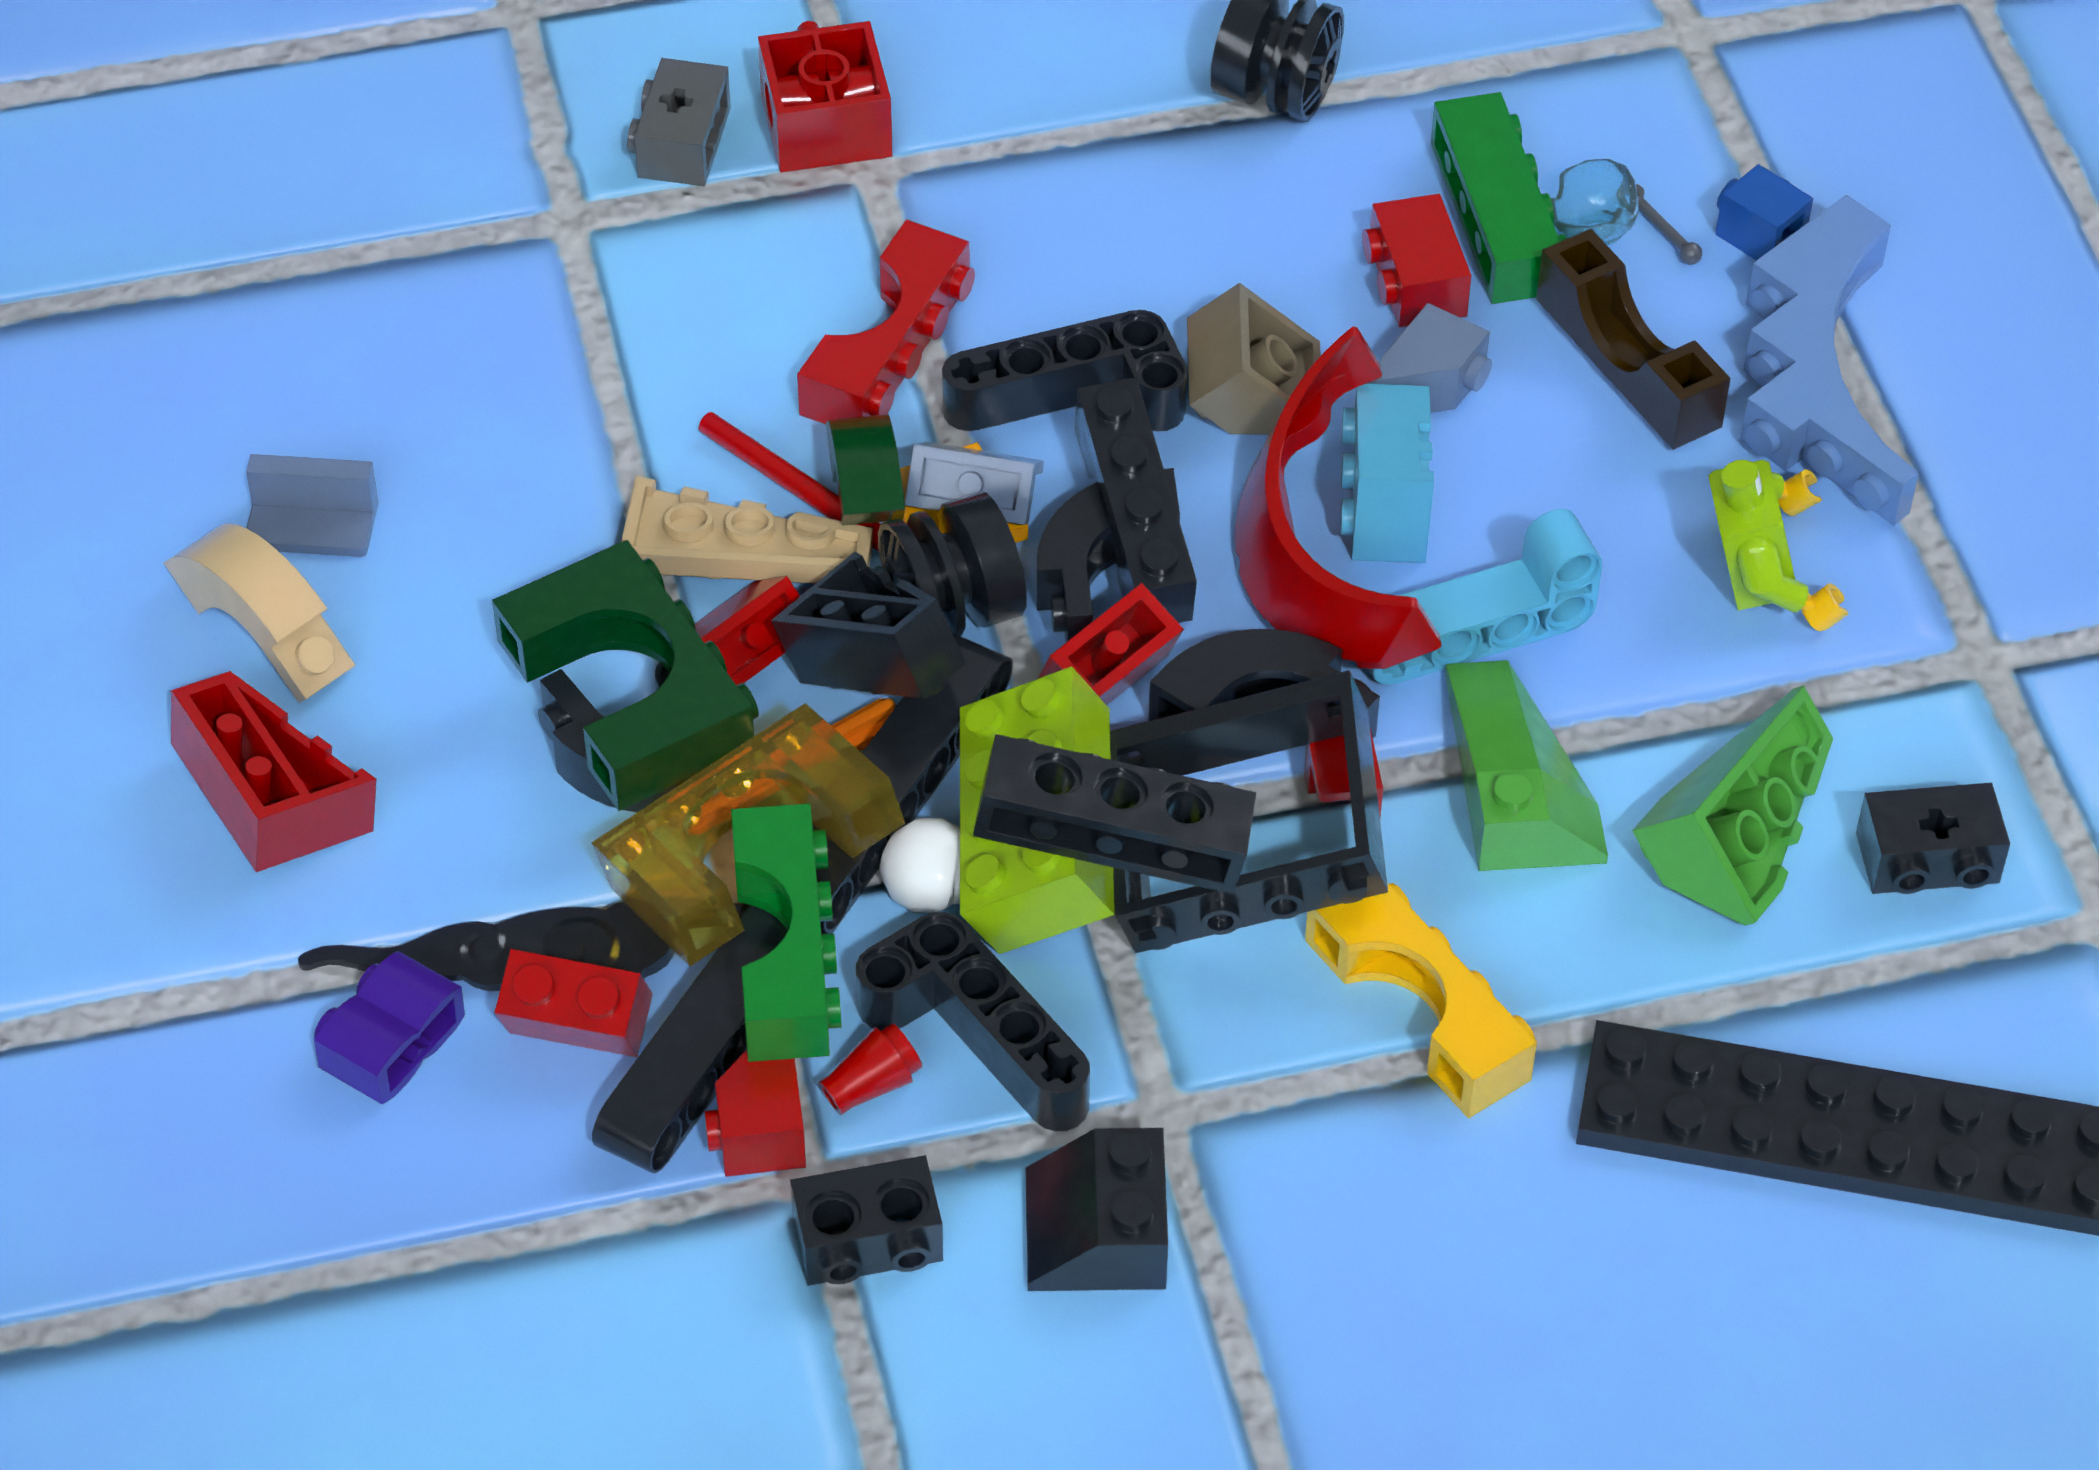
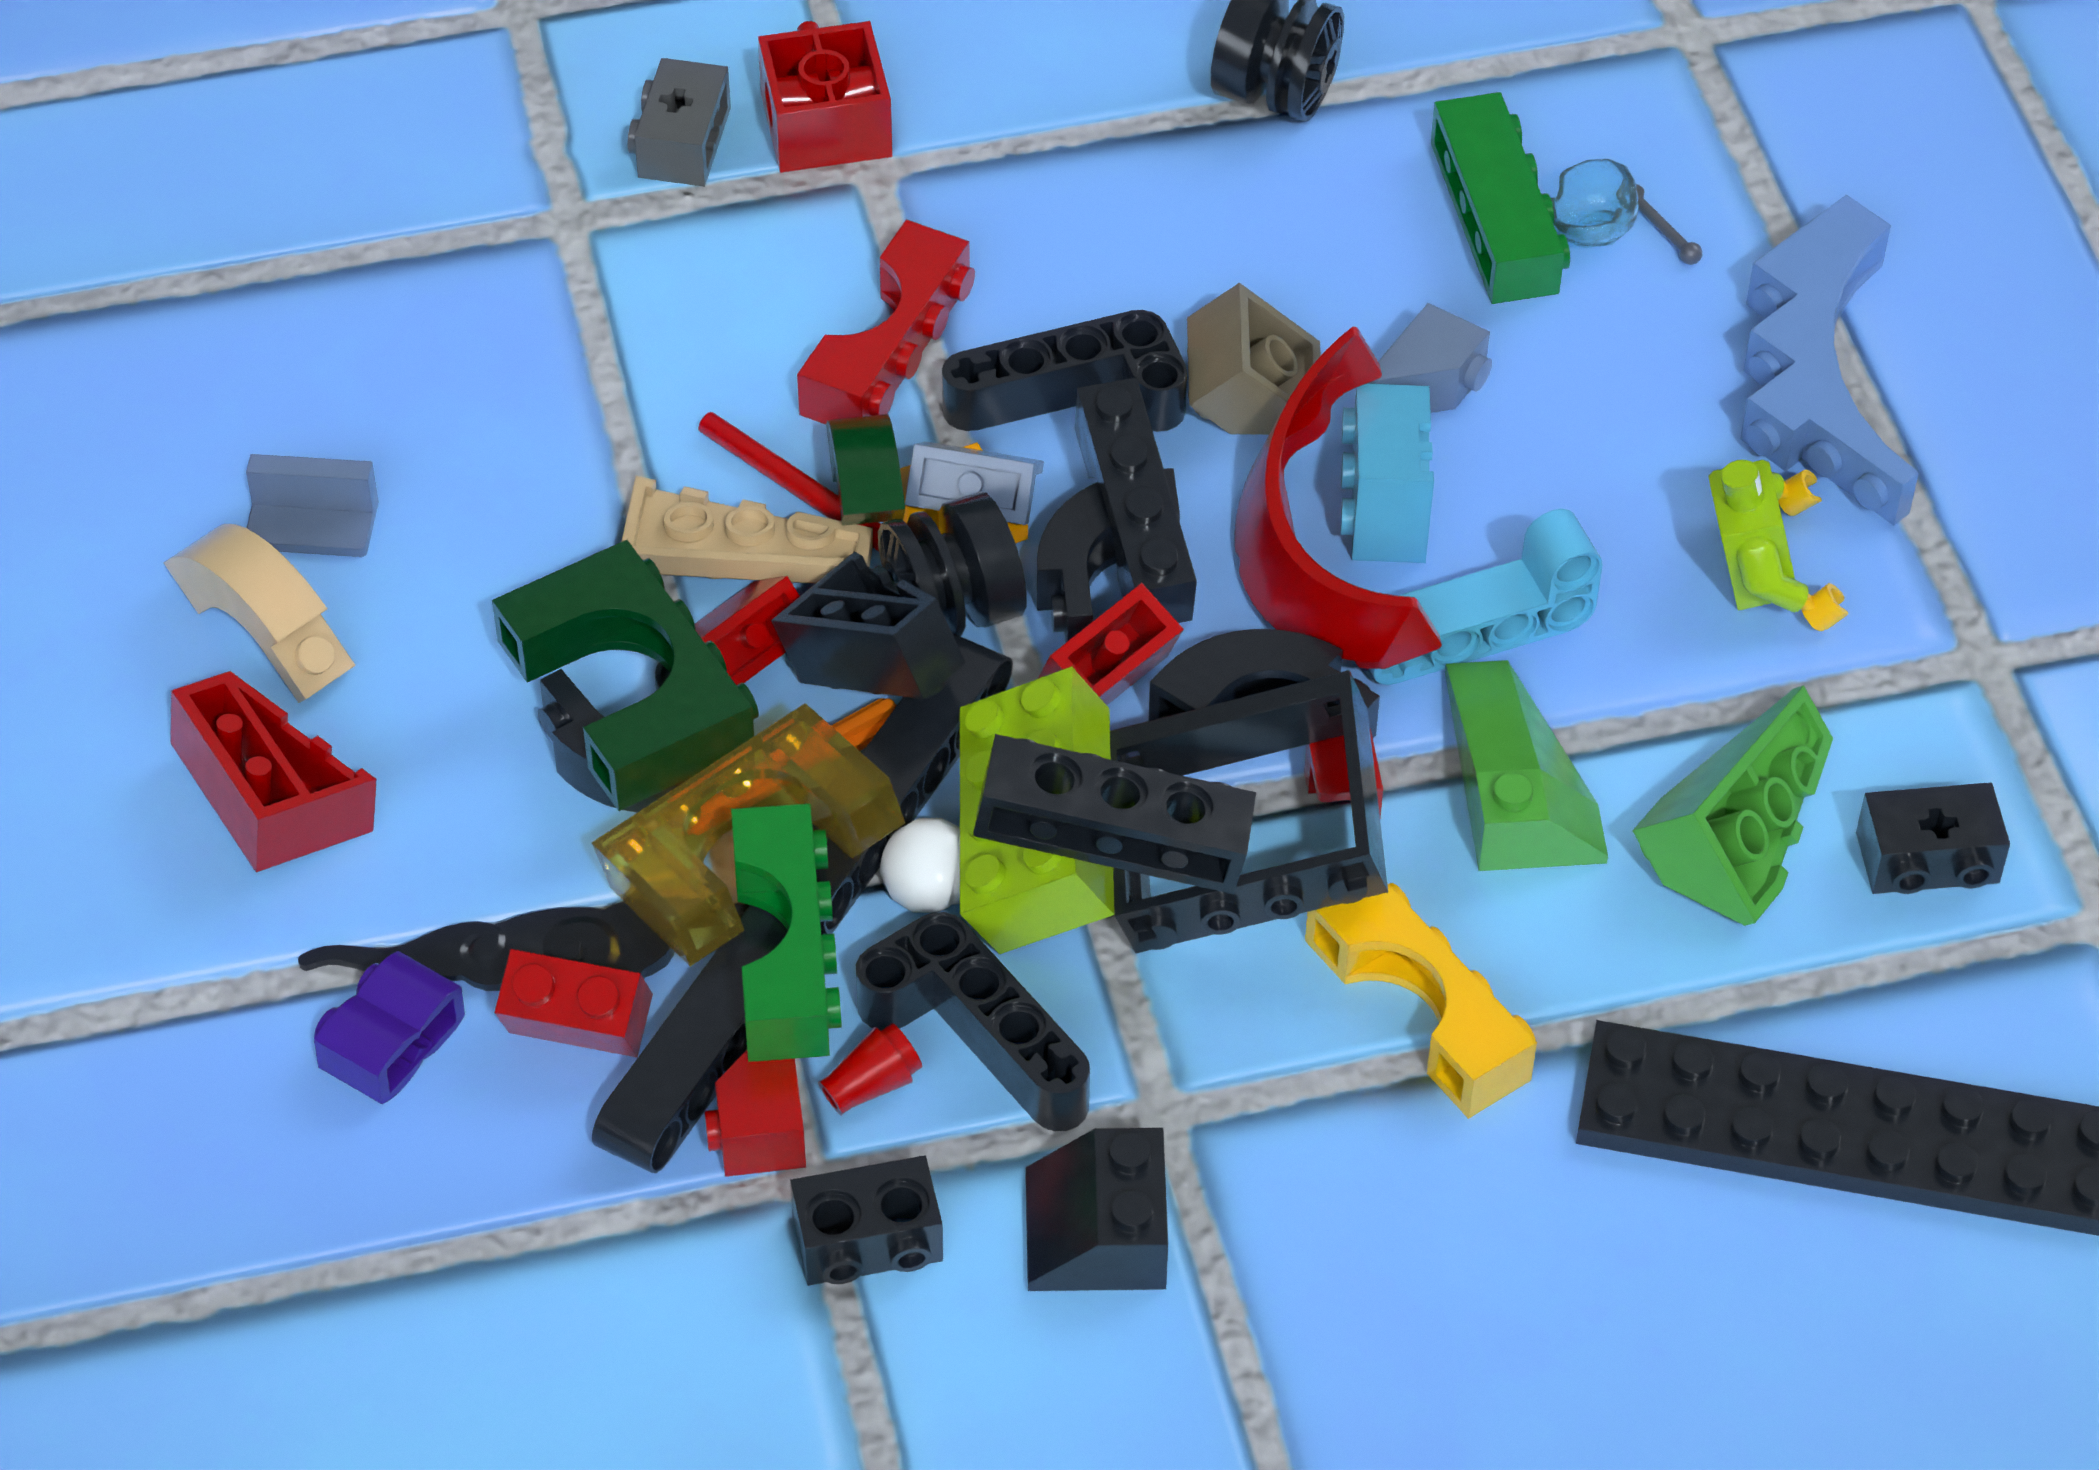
red brick [1362,193,1472,327] -> none
dark brown arch [1536,229,1731,450] -> none
blue brick [1715,164,1814,261] -> none

